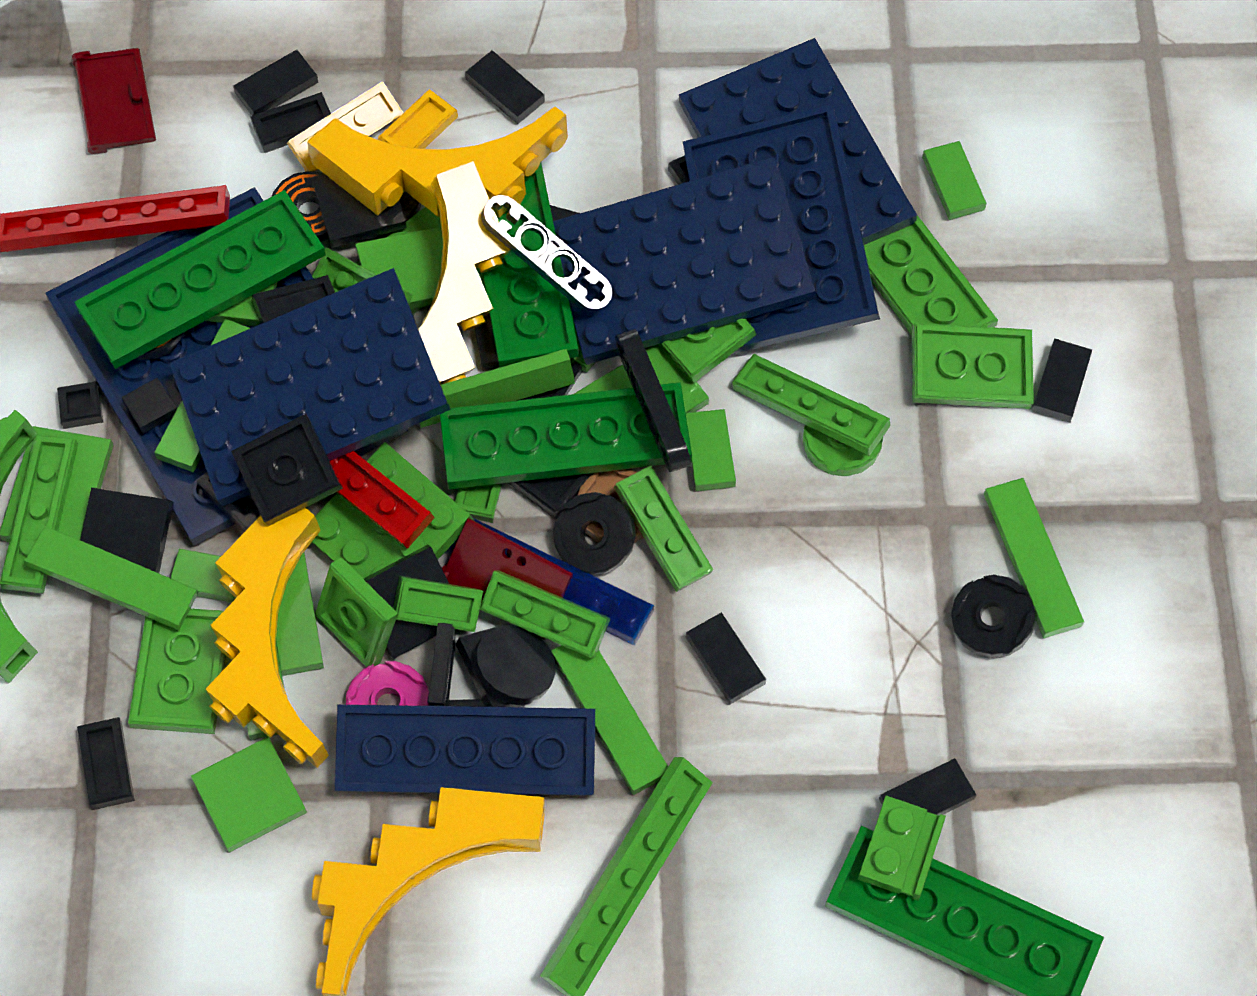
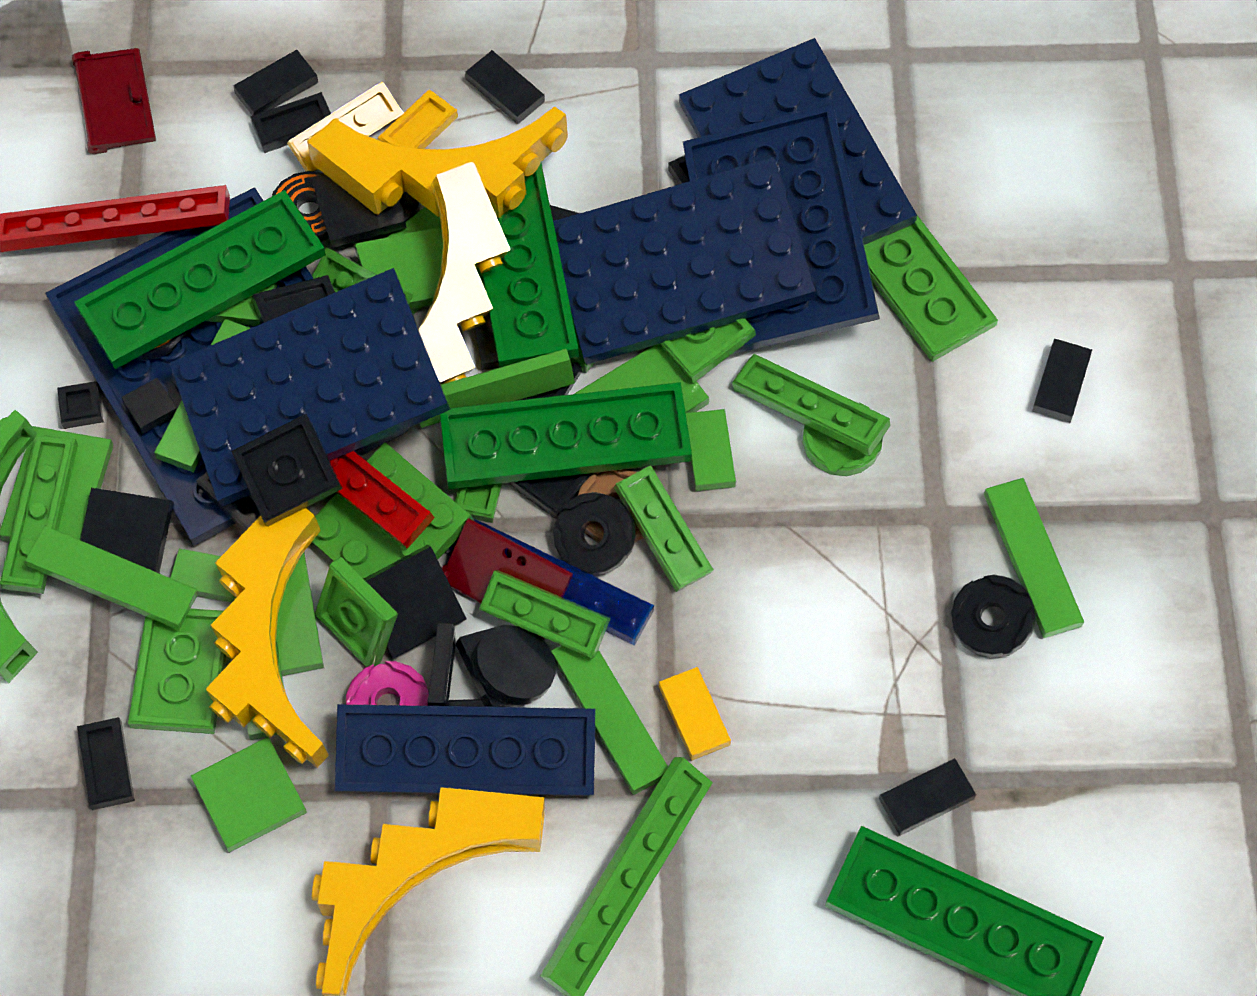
bright green tile [393,576,483,632] -> none
beam [481,195,612,313] -> none
black beam [615,329,691,472] -> none
black tile [686,612,766,704] -> none
bright green plate [858,796,946,901] -> none
bright green tile [912,323,1034,409] -> none
bright green tile [922,141,987,220] -> none
none -> yellow tile [659,667,731,761]

